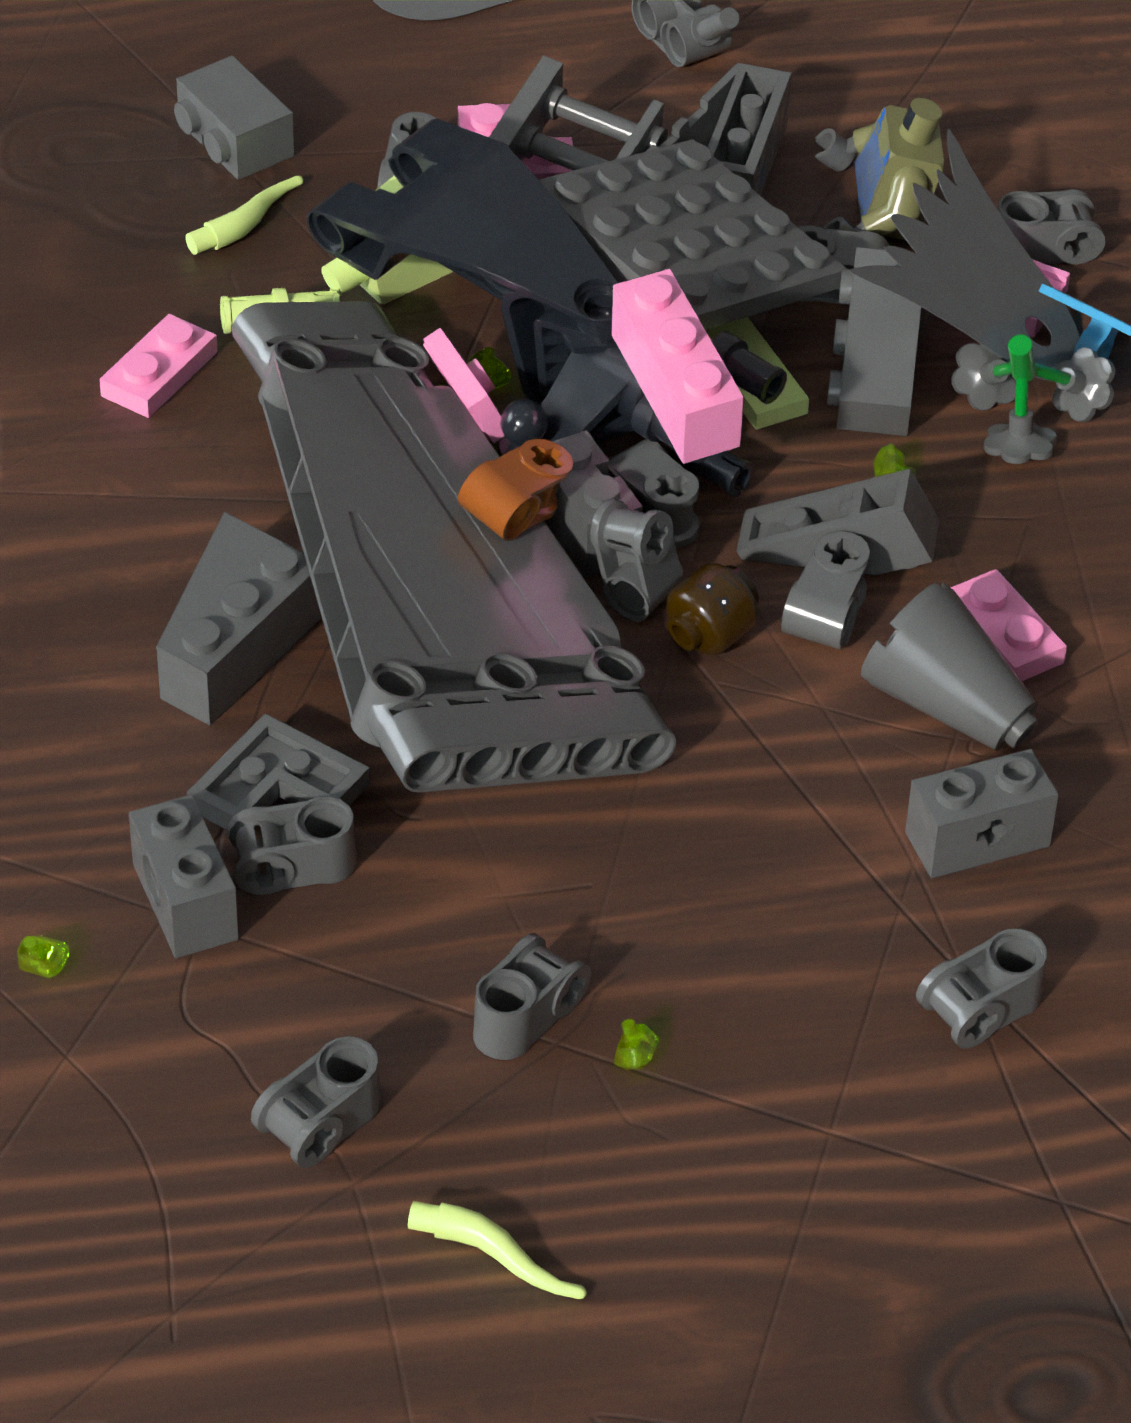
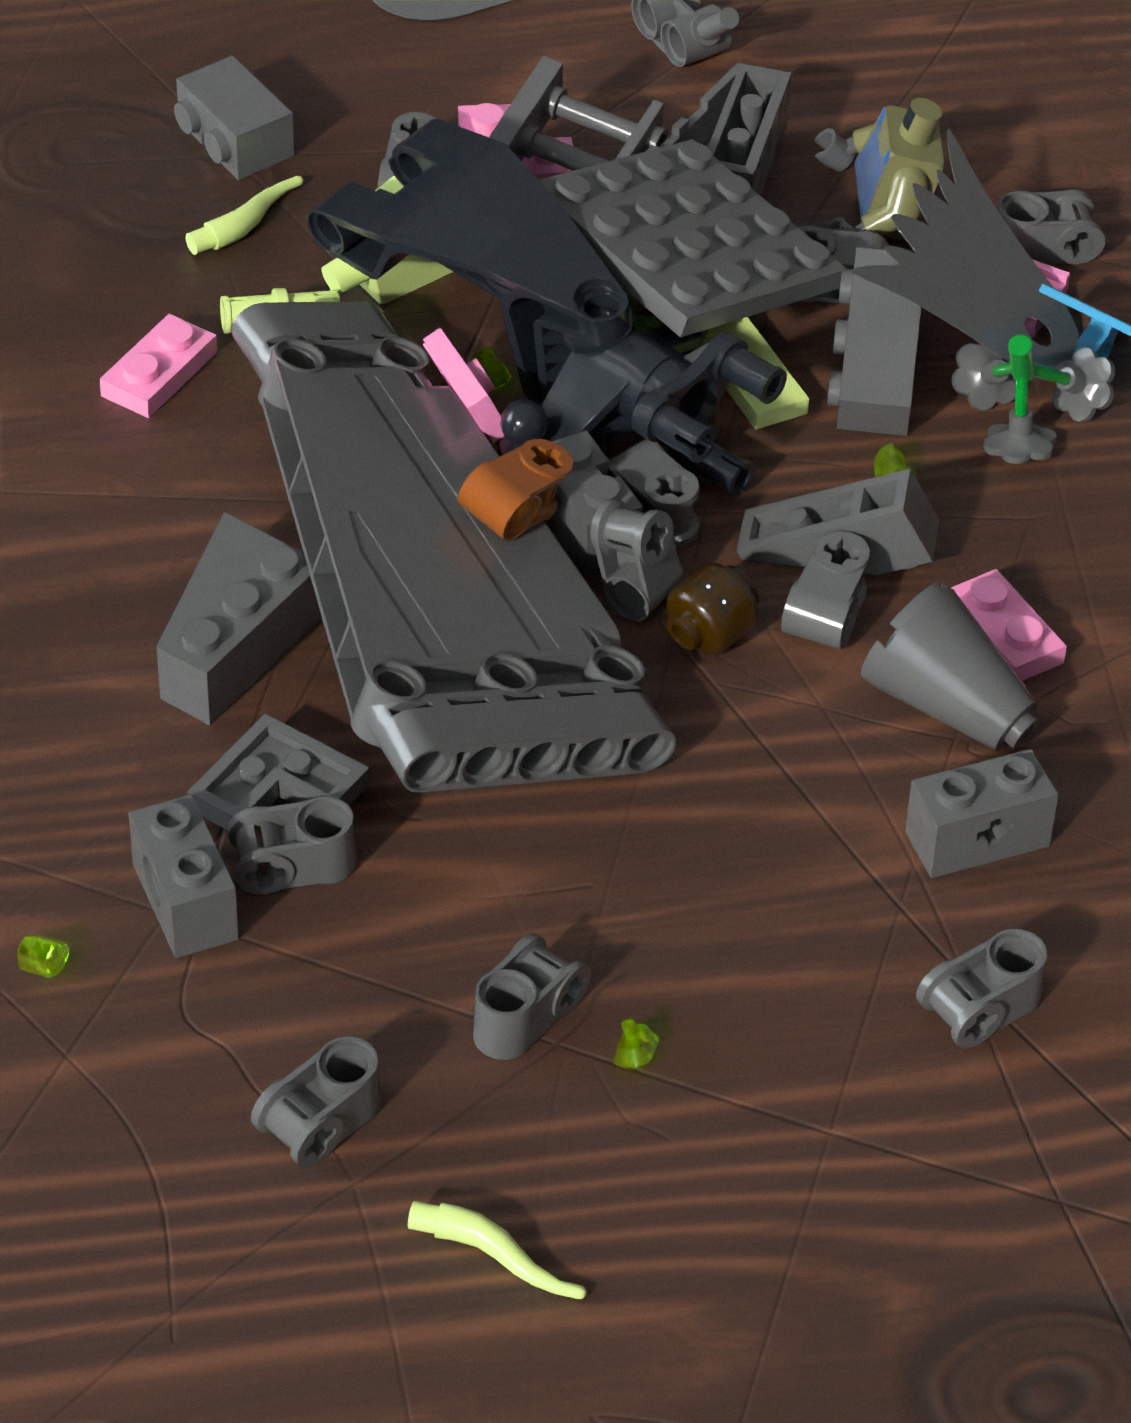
bright pink brick [612,269,743,464] -> none

